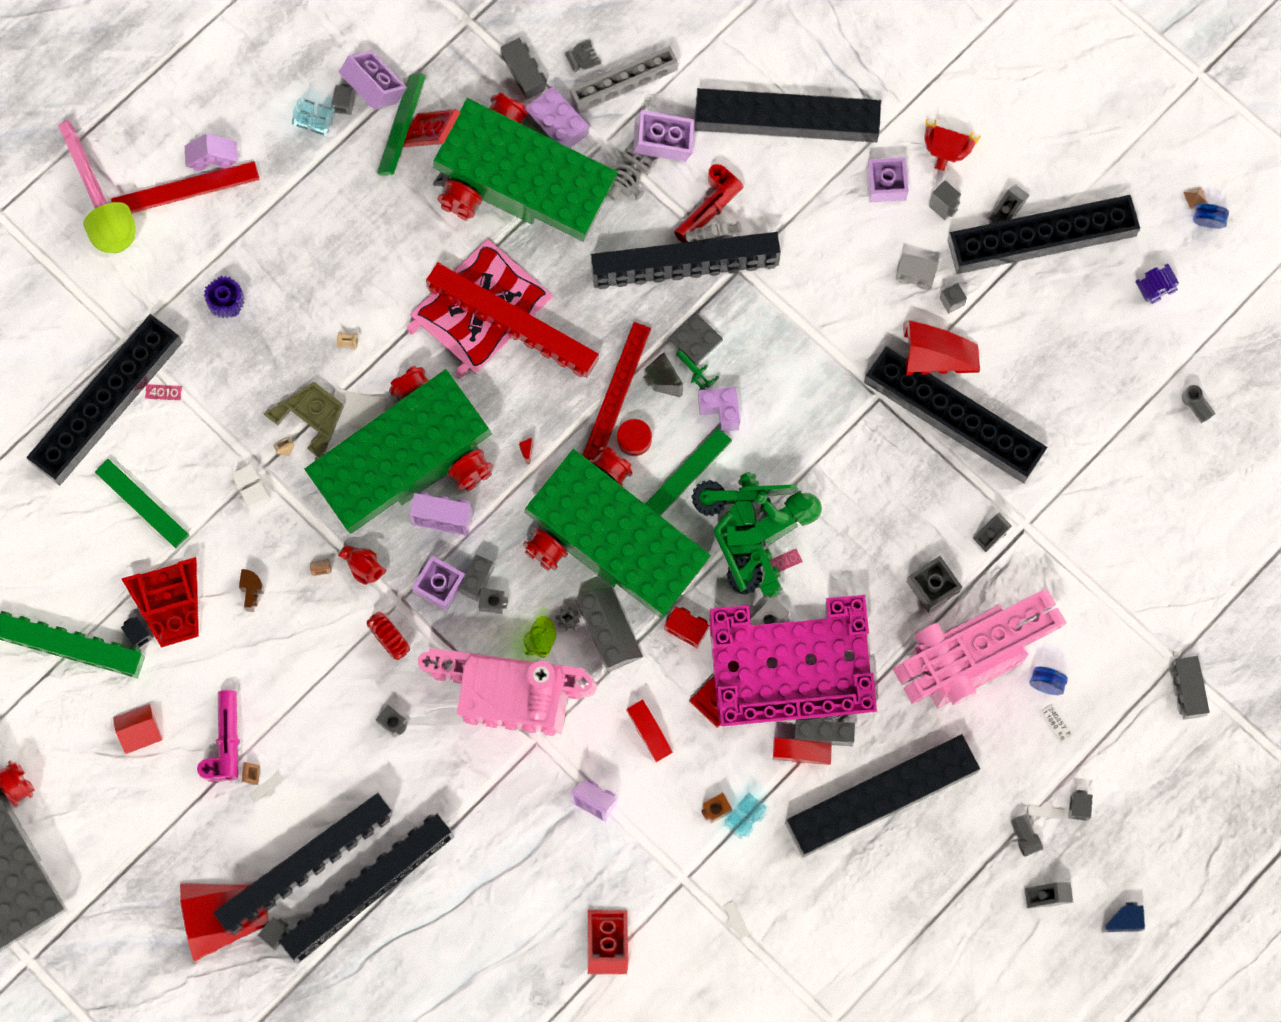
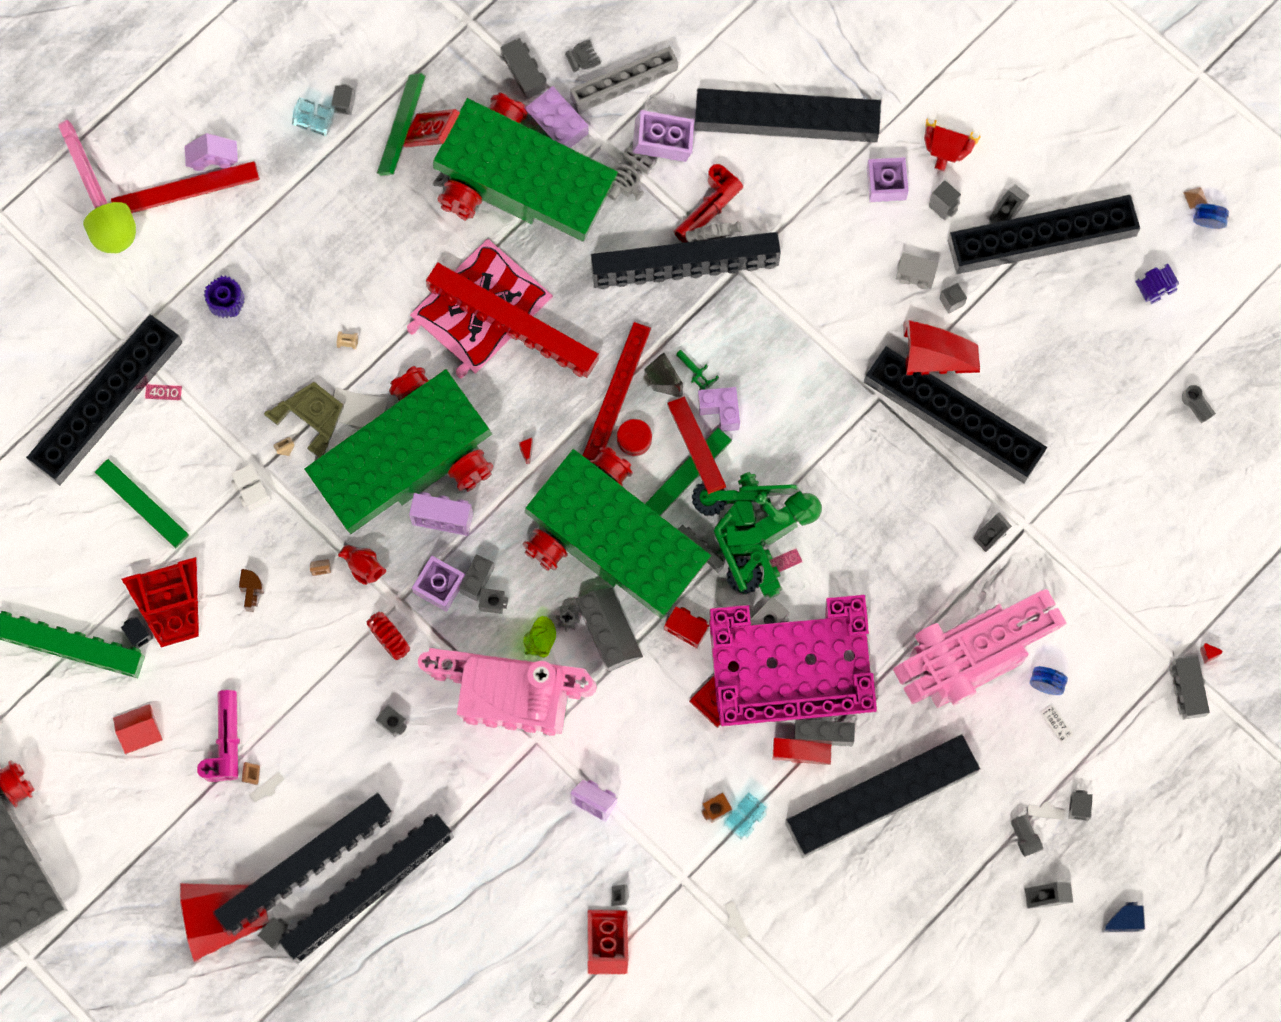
lavender brick [339,50,407,110] -> none
red slope [626,699,673,763] -> none
dark grey plate [670,313,723,366] -> none
dark grey brick [906,556,962,613] -> none
none -> dark grey slope [611,884,629,906]
none -> red tile [667,396,726,494]
none -> dark grey plate [678,524,724,573]
none -> red slope [1200,643,1223,664]

